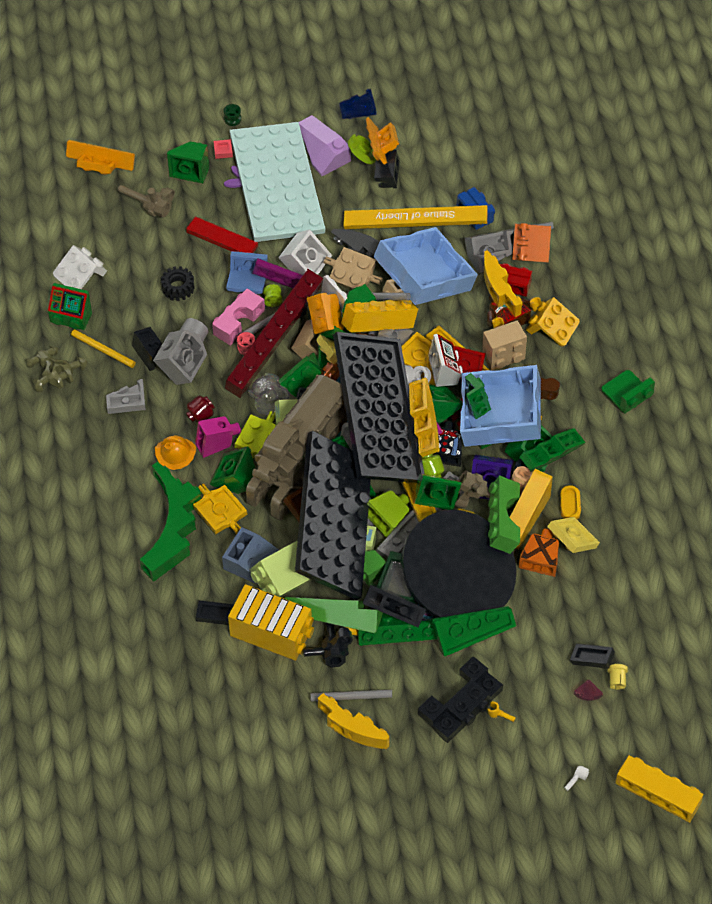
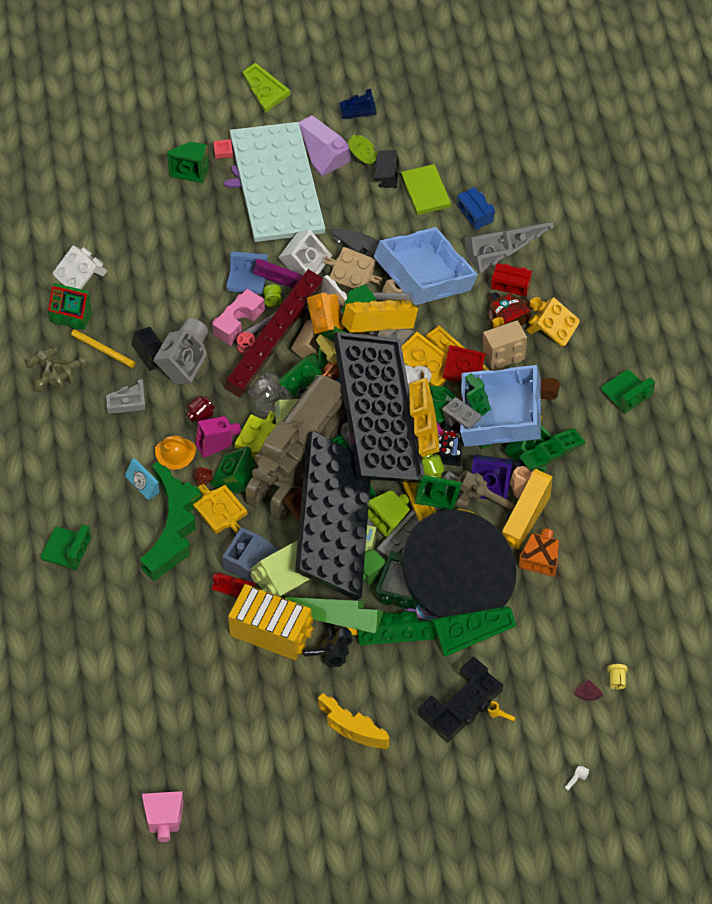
light orange bracket [66,140,135,175] -> none
dark tan piece [118,185,175,218] -> none
black tyre [161,266,195,301] -> none
red tile [186,216,258,253] -> none
black tile [195,600,234,625] -> none
dark green wheel [224,104,241,126] -> none
light grey bar [311,689,392,701] -> none
yellow tile [344,205,488,229] -> none
black slope [363,583,426,628] -> none
light orange bracket [366,117,399,165] -> none
white slope [428,334,463,387] -> none
yellow slope [484,250,523,317] -> none
bright green arch [488,476,520,554] -> none
orange hinge [512,223,551,263] -> none
light yellow plate [548,517,600,553] -> none
yellow tile [560,485,581,520] -> none
black tile [570,644,615,669] -> none
yellow brick [615,755,704,823] -> none
none -> green bracket [41,524,92,571]
none -> medium azure slope [125,458,160,500]
none -> bright pink torso [142,791,184,842]
none -> clear red plate [194,467,213,486]
none -> red hinge [211,572,255,597]
none -> lime wing [243,63,290,113]
none -> lime tile [401,164,451,215]
none -> light grey bracket [442,397,482,429]

